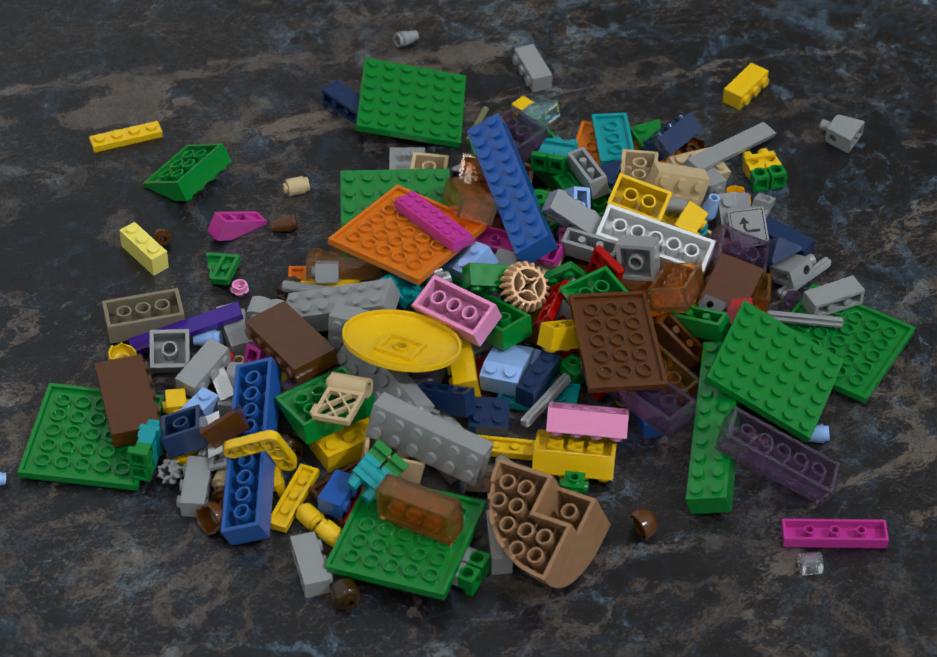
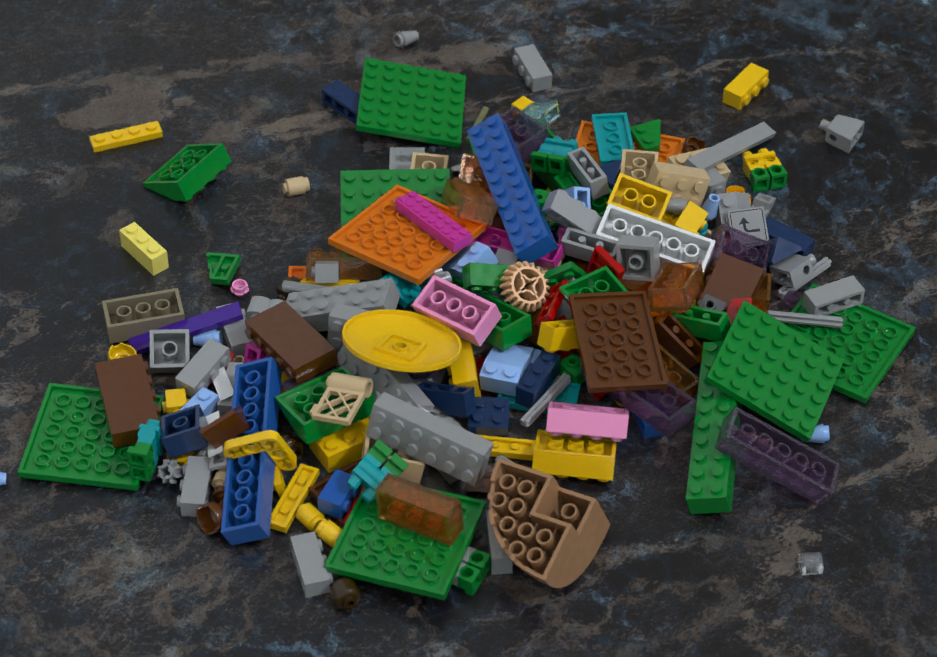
reddish brown plate [153,228,171,246] -> none
dark pink slope [207,211,267,241] -> none
reddish brown cone [270,214,298,232] -> none
green brick [559,471,589,495] -> none
reddish brown hair [629,508,658,540] -> none
dark blue brick [639,112,703,162] -> none
dark pink piece [781,519,889,548] -> none

